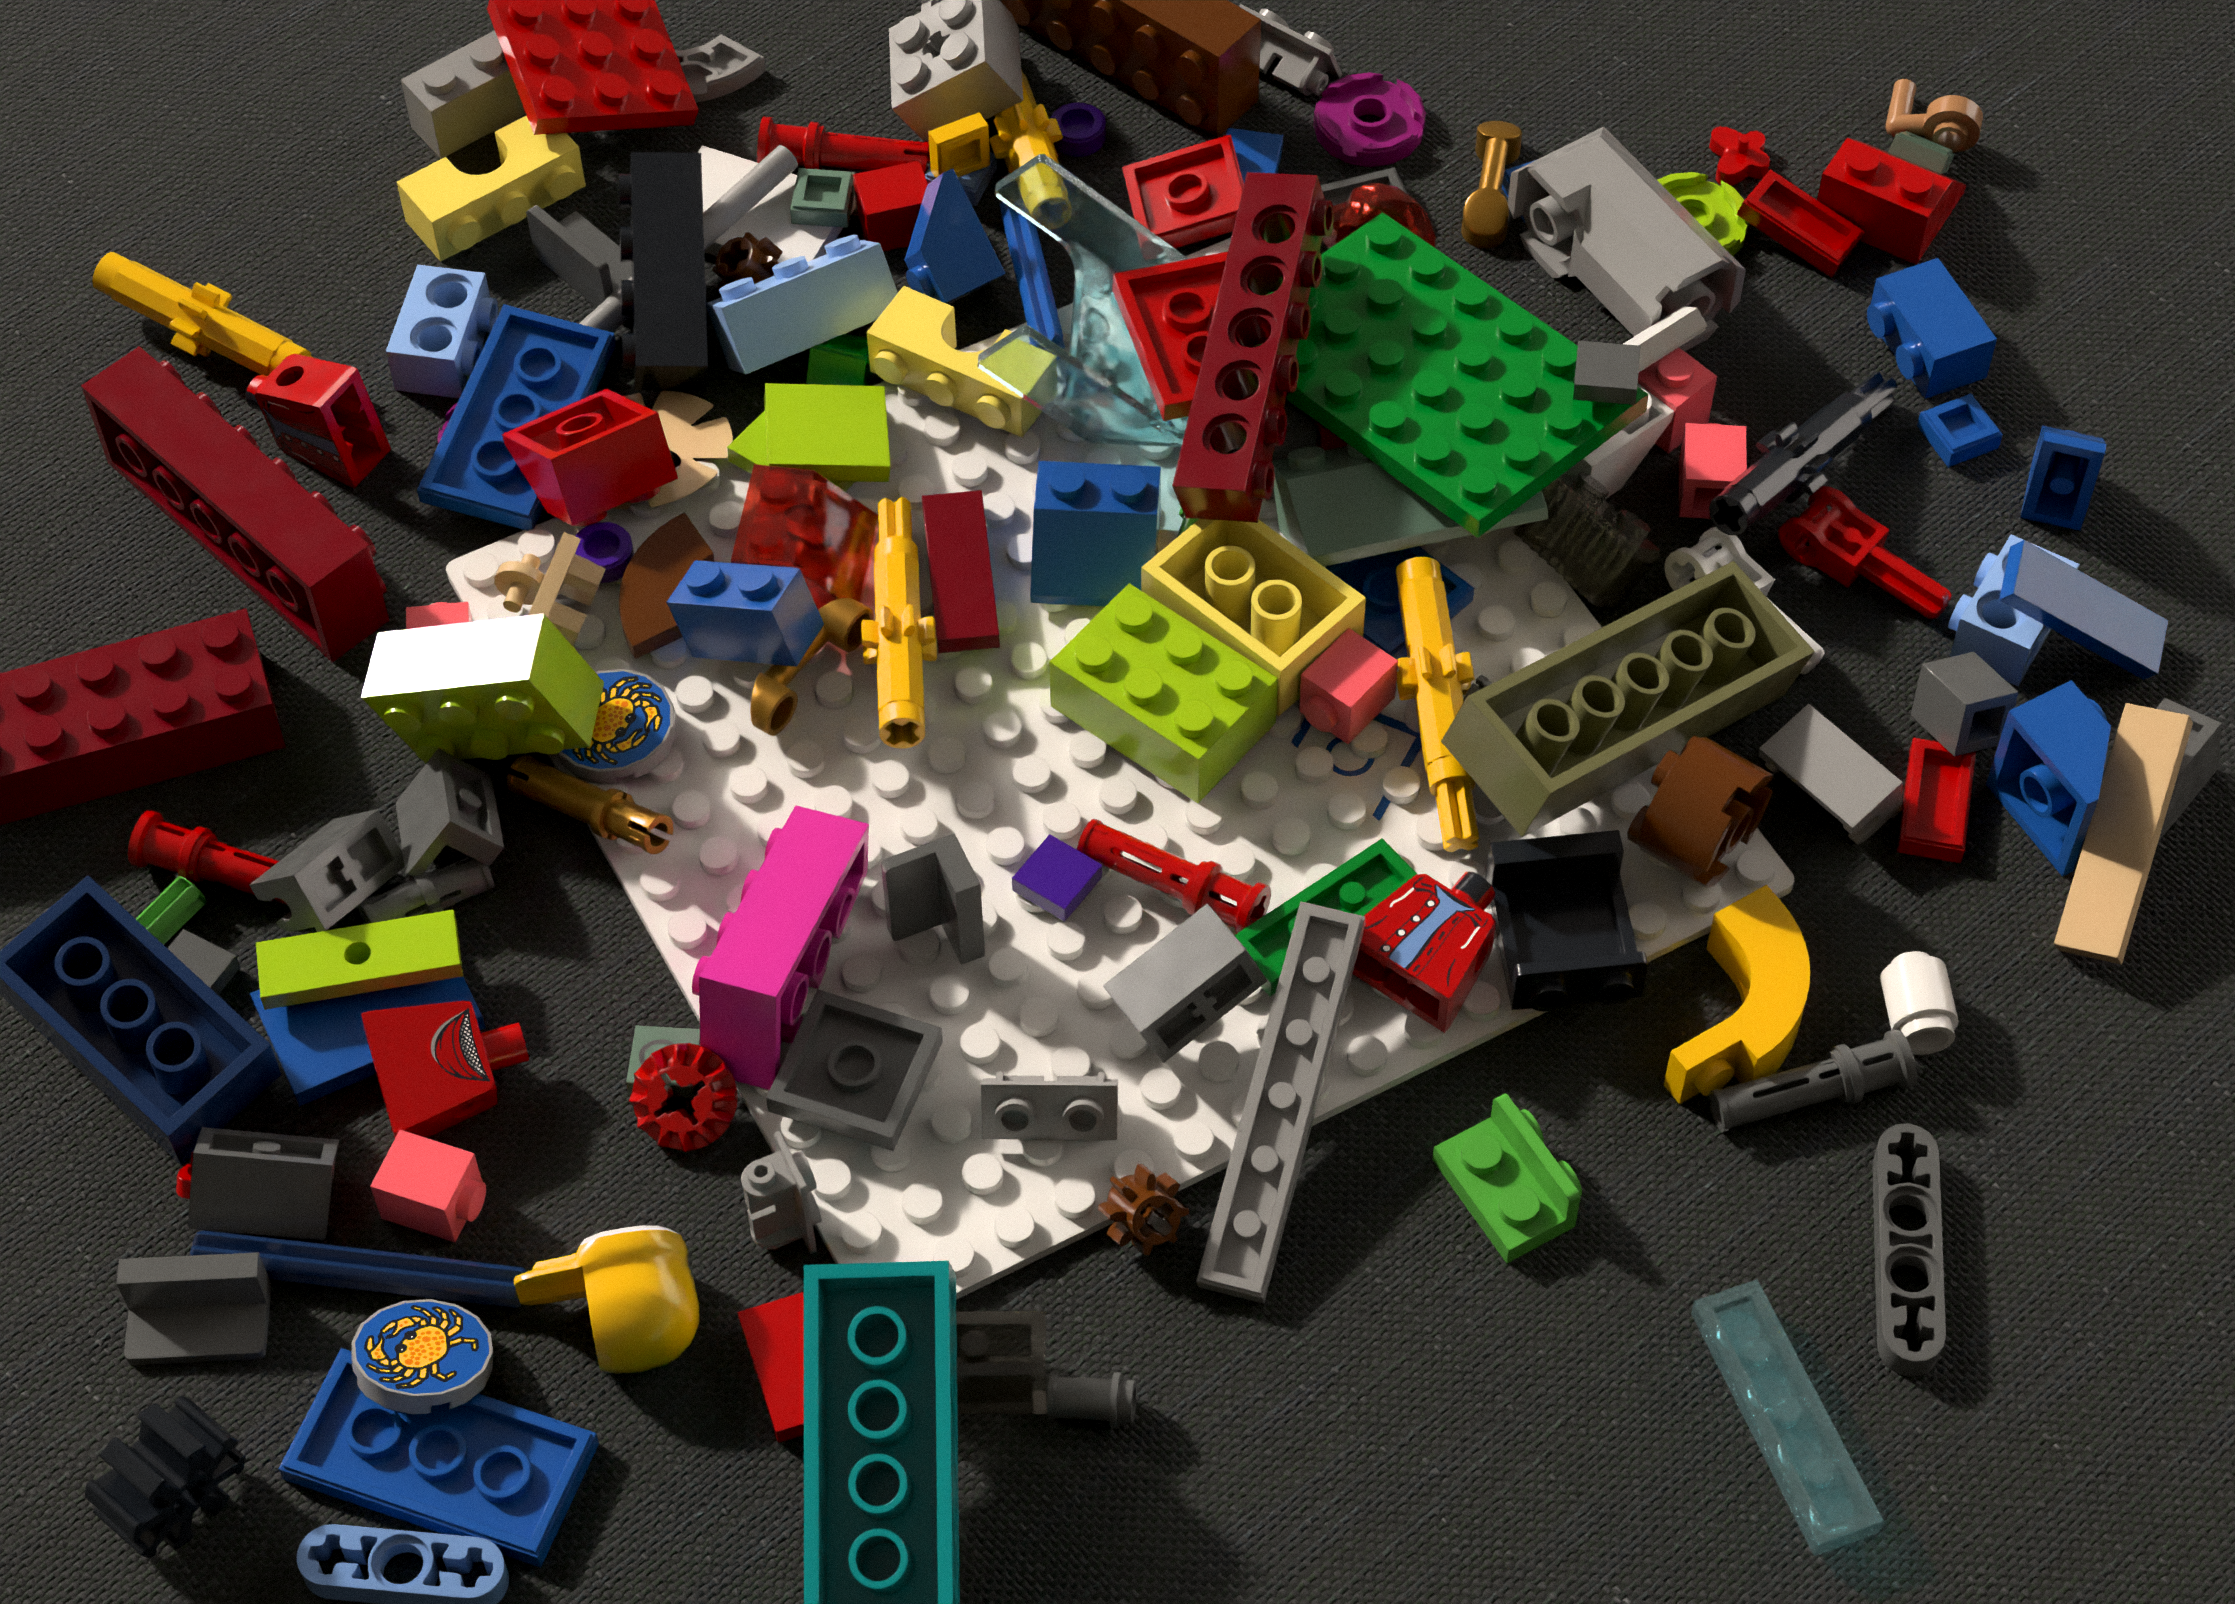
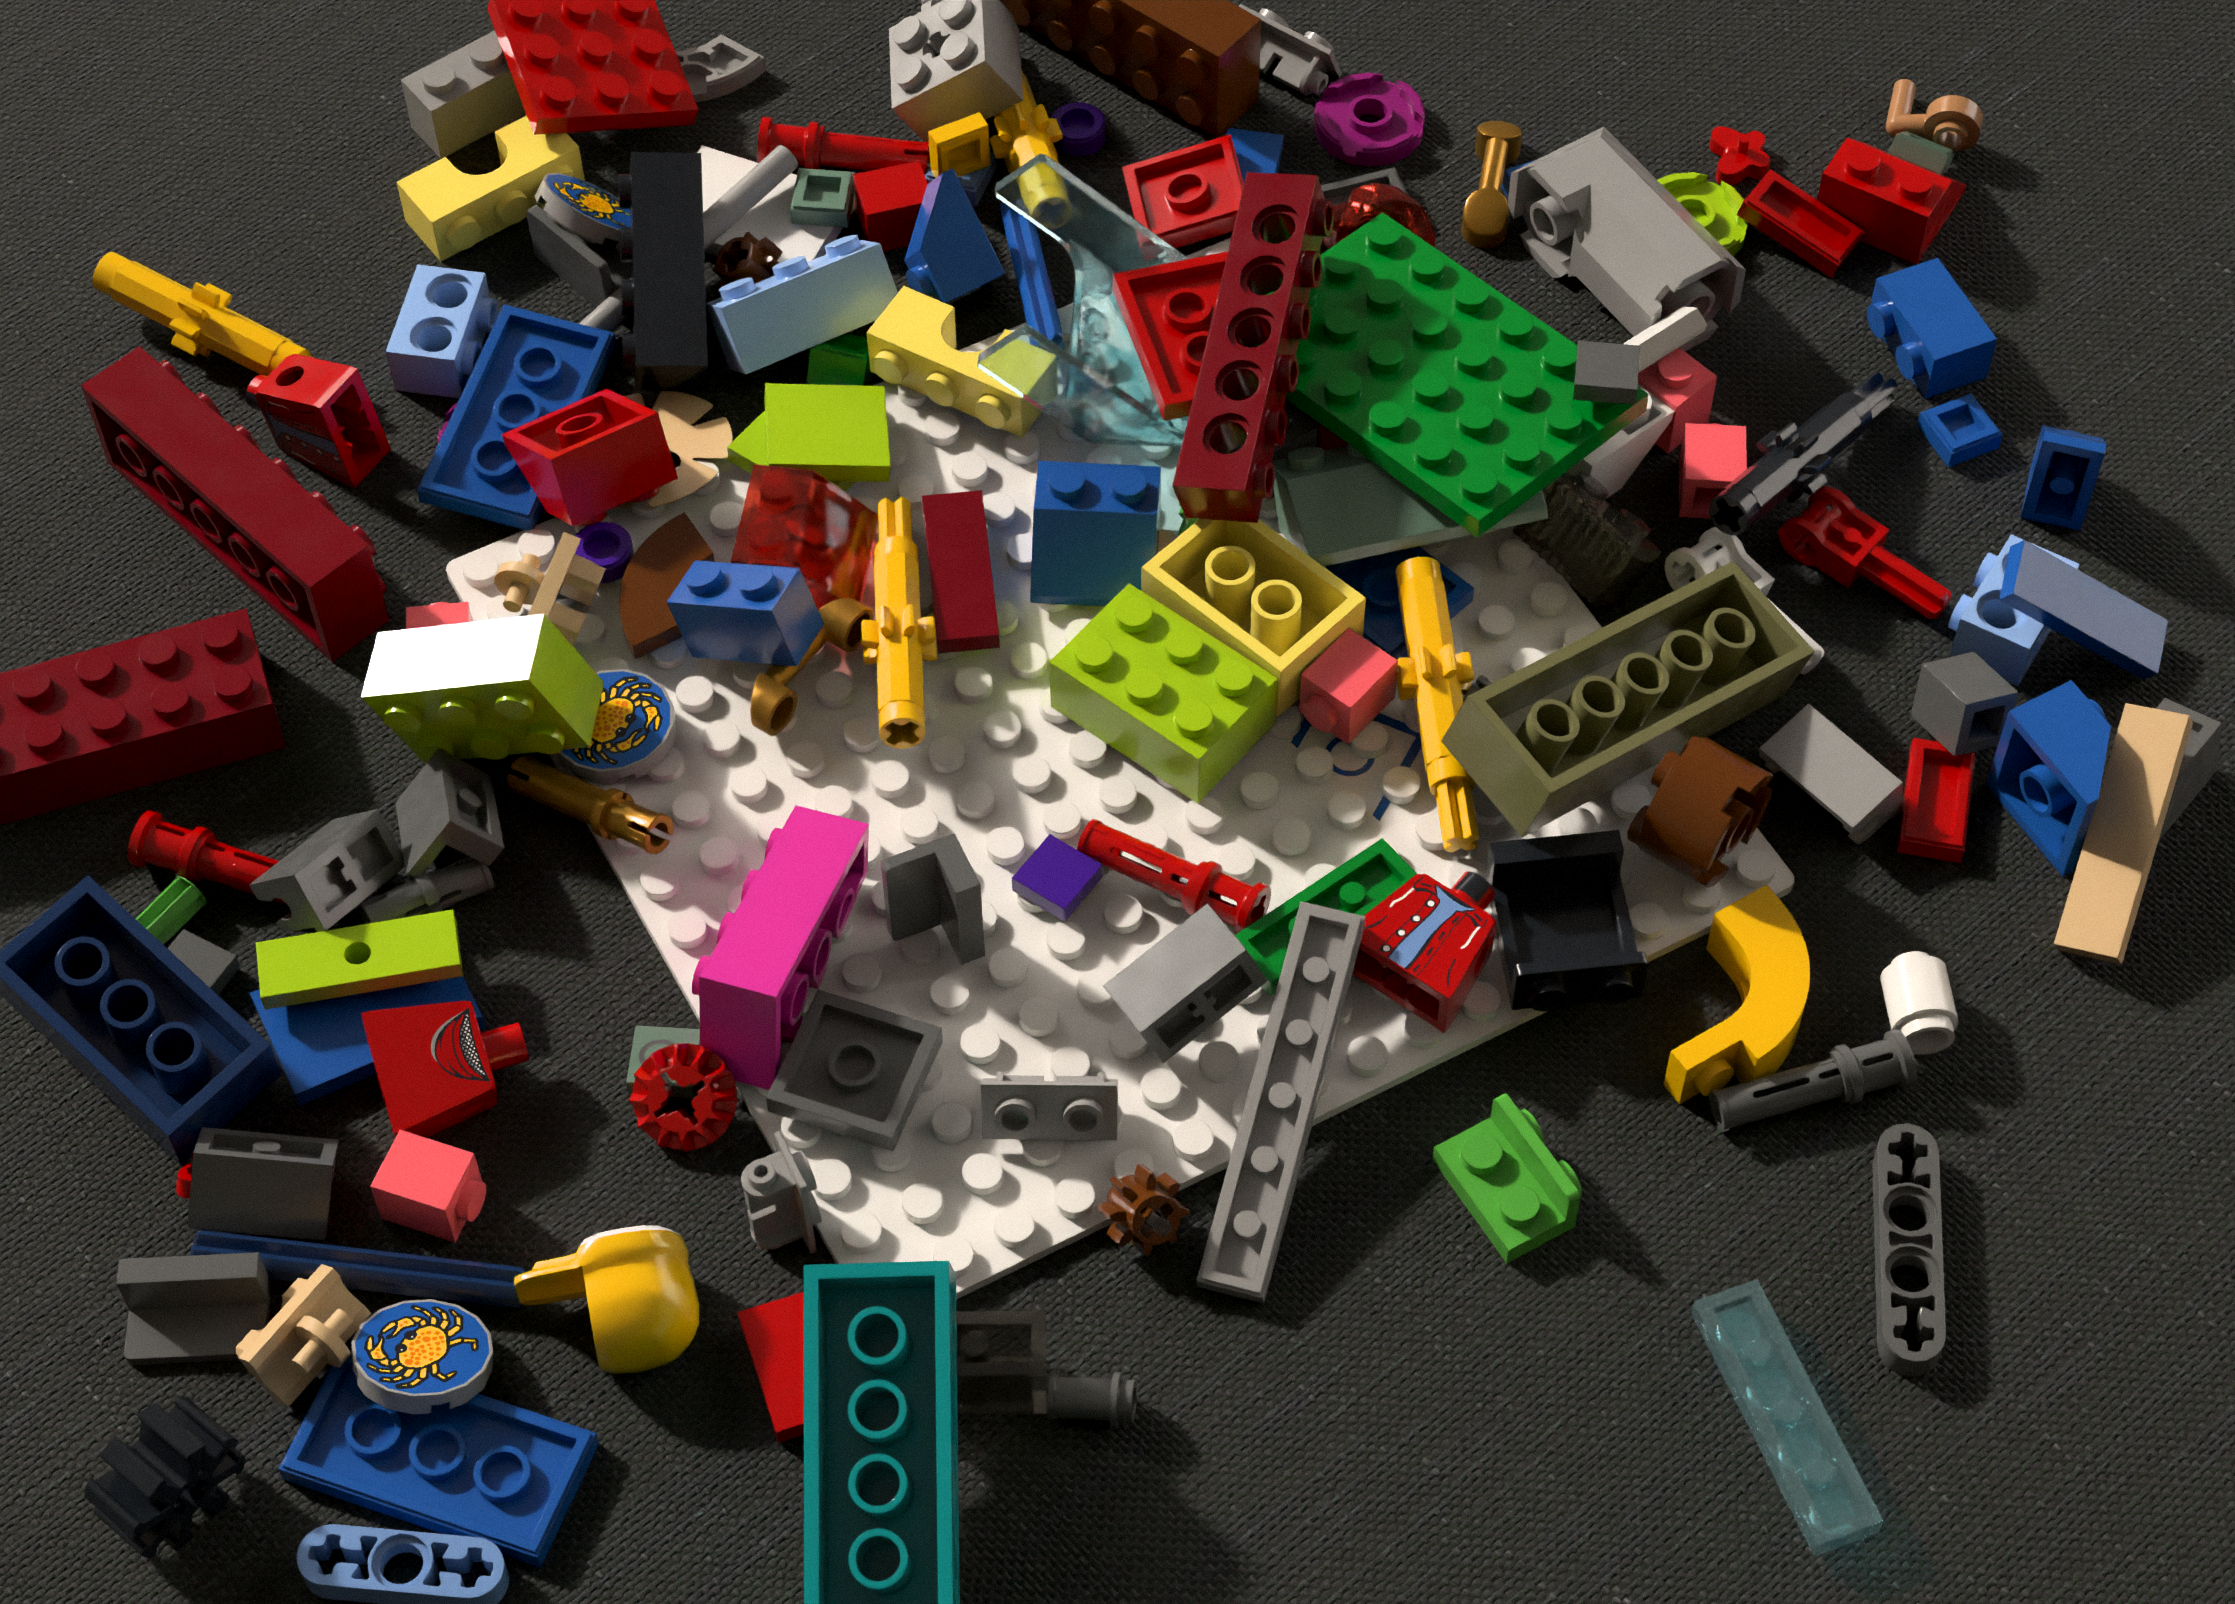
none -> tan hips [236,1264,371,1407]
none -> tile [534,173,631,251]

